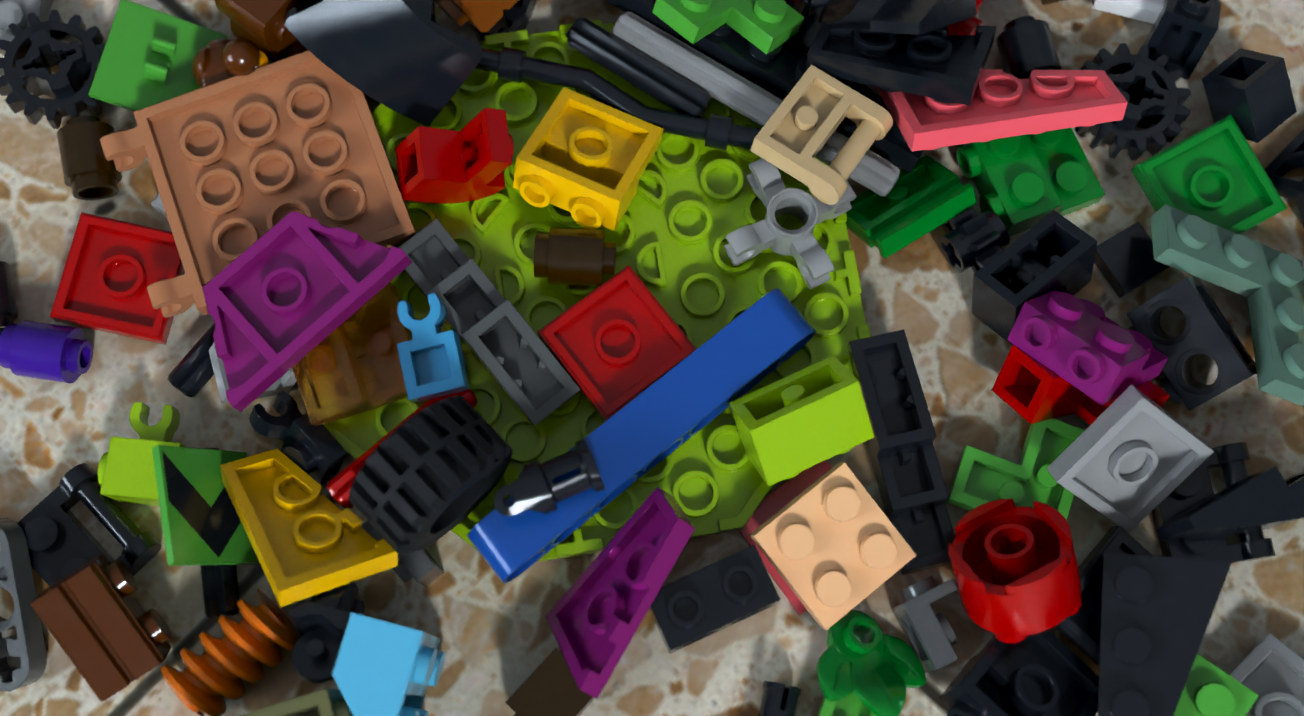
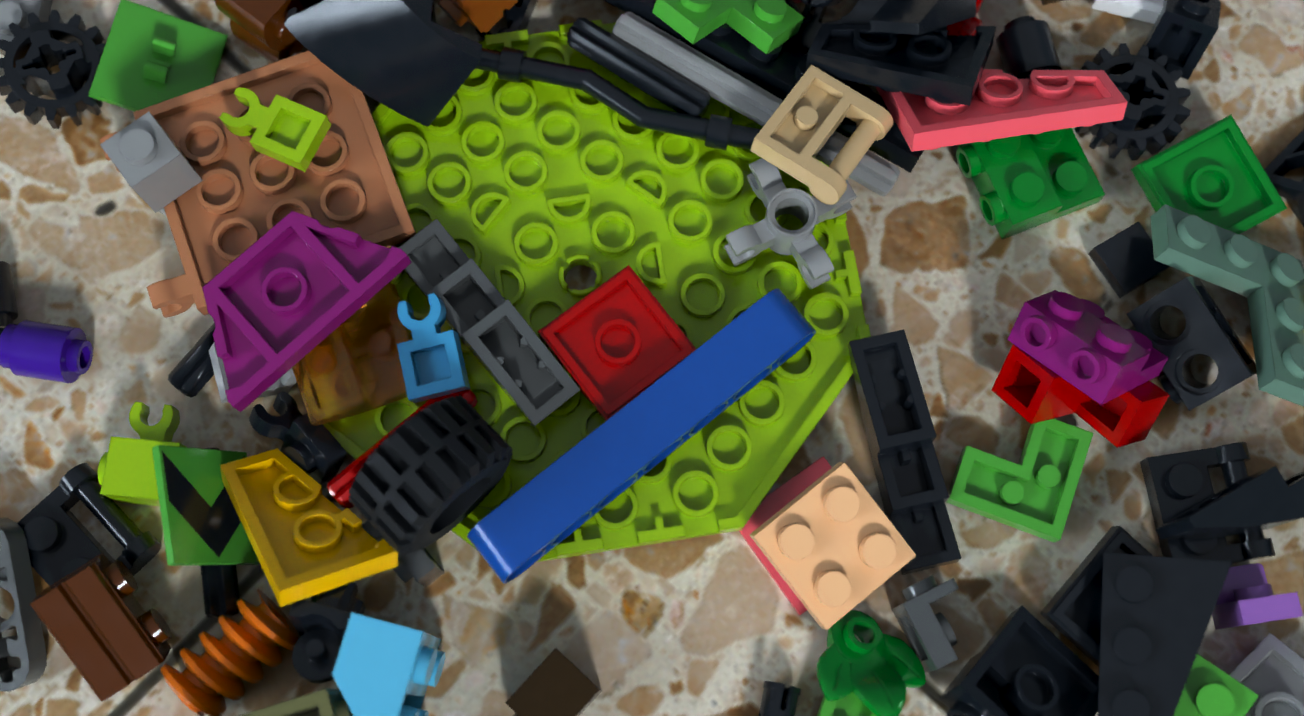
red plate [50,212,185,345] -> none
dark brown brick [57,115,122,200] -> none
reddish brown animal [192,38,269,88] -> none
red brick [395,107,514,204] -> none
black piece [493,439,605,516] -> none
yellow plate [513,87,664,231] -> none
dark brown brick [534,227,616,286] -> none
magenta wing [545,486,695,699] -> none
black brick [649,545,780,654] -> none
lime brick [729,355,874,486] -> none
green plate [846,155,977,259] -> none
black gear [939,207,1010,273] -> none
red brick [948,499,1081,643] -> none
black brick [972,210,1098,345] -> none
light grey plate [1047,384,1214,532] -> none
black brick [1202,48,1297,143] -> none
none -> light grey brick [100,112,203,213]
none -> lime plate [219,87,331,172]
none -> medium lavender bracket [1212,563,1303,630]

